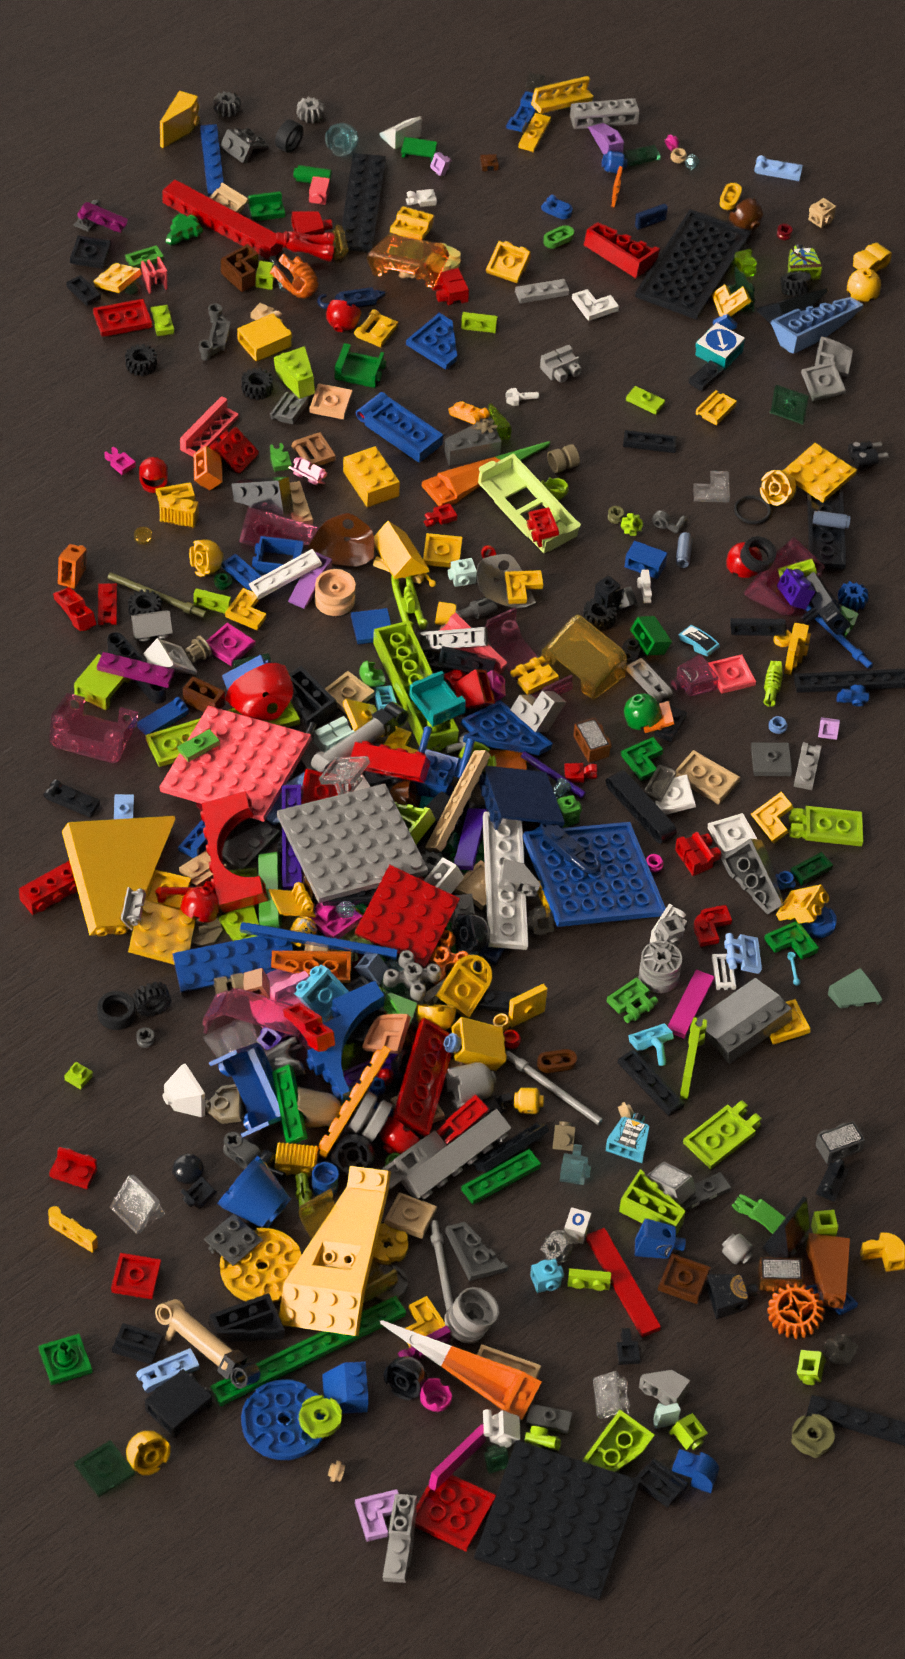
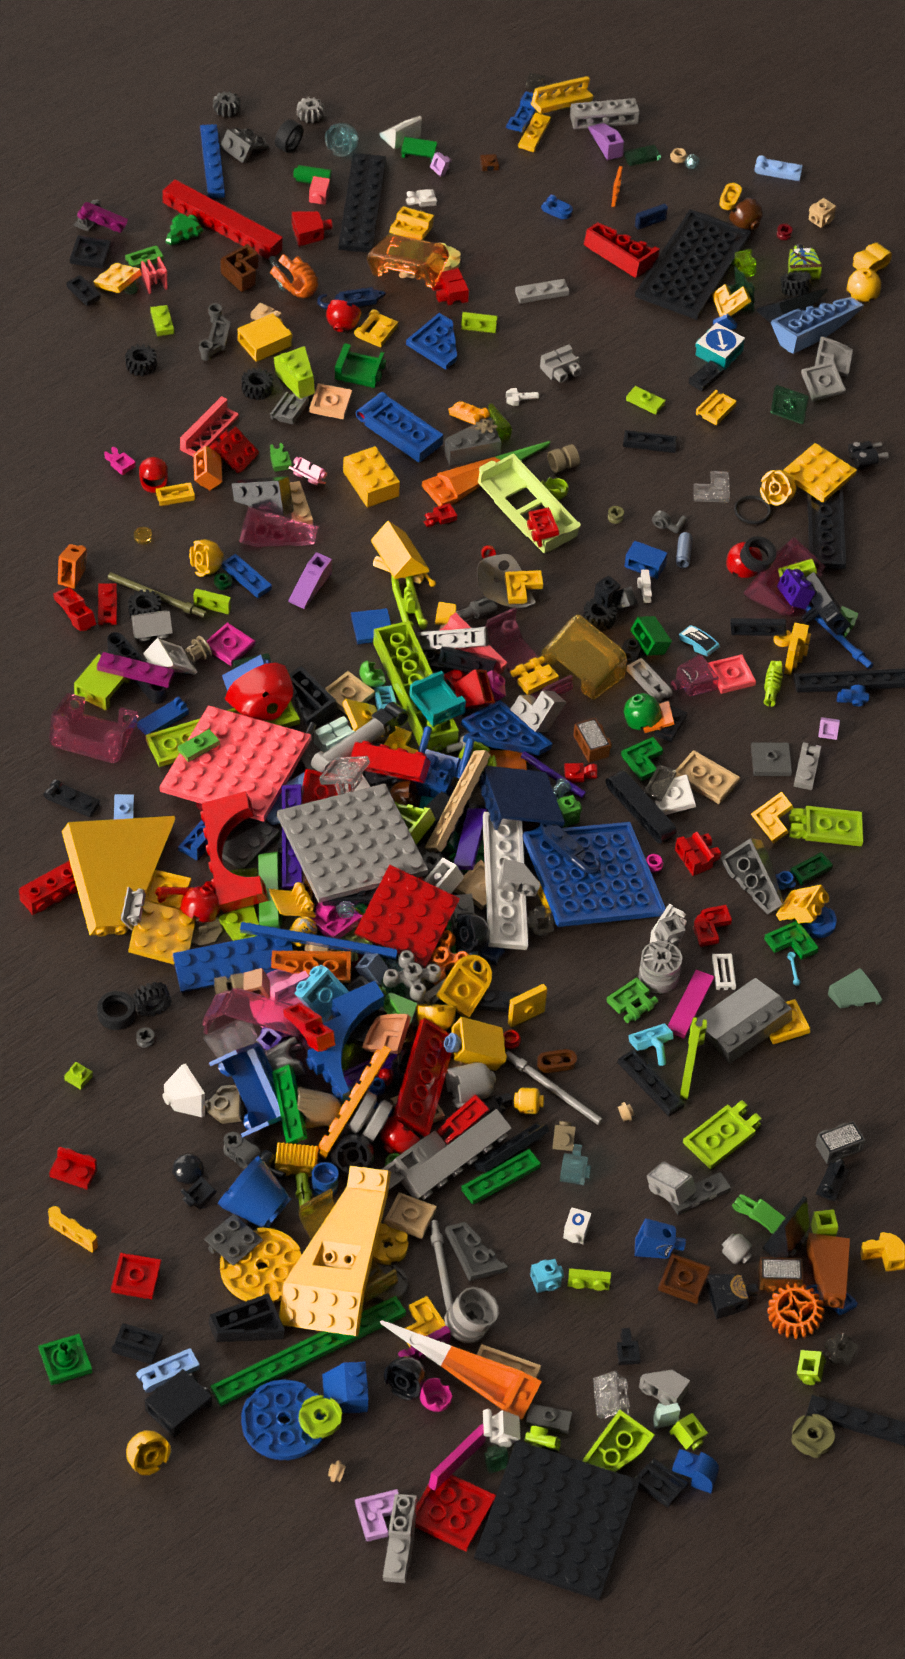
clear green plate [74,1440,135,1497] -> none
red plate [93,299,152,337] -> none
clear bracket [110,1175,165,1234] -> none
tan piece [155,1299,260,1388] -> none
yellow slope [160,91,200,148] -> none
yellow brick [160,495,199,528] -> none
tan plate [179,850,227,887] -> none
reddish brown brick [183,676,225,712] -> none
tan plate [210,183,249,213] -> none
yellow plate [225,588,266,631] -> none
green bracket [248,192,285,221] -> none
white tile [249,549,322,600] -> none
blue window [252,536,304,580] -> none
lime brick [256,261,275,290] -> none
red piece [276,231,334,262] -> none
medium nougat plate [291,432,336,470] -> none
reddish brown piece [307,513,374,566] -> none
light nougat wheel [315,569,356,616] -> none
clear yellow tile [332,225,349,261] -> none
yellow plate [423,533,462,568] -> none
light aqua brick [448,558,477,587] -> none
yellow plate [486,241,531,283] -> none
yellow hinge [493,1014,510,1031] -> none
clear smoke brick [540,1230,578,1263] -> none
bright green plate [543,225,574,248] -> none
white plate [572,289,619,321] -> none
red tile [586,1228,661,1337] -> none
blue head [602,151,627,174] -> none
medium azure torso [606,1113,649,1163] -> none
lime wedge [619,1169,685,1235] -> none
lime gear [621,513,643,536] -> none
dark pink plate [665,135,679,151] -> none
white plate [708,813,757,856] -> none
light blue plate [724,933,762,974] -> none
medium blue plate [768,716,787,734] -> none
sand blue piece [813,511,850,529] -> none
blue gear [838,581,869,611] -> none

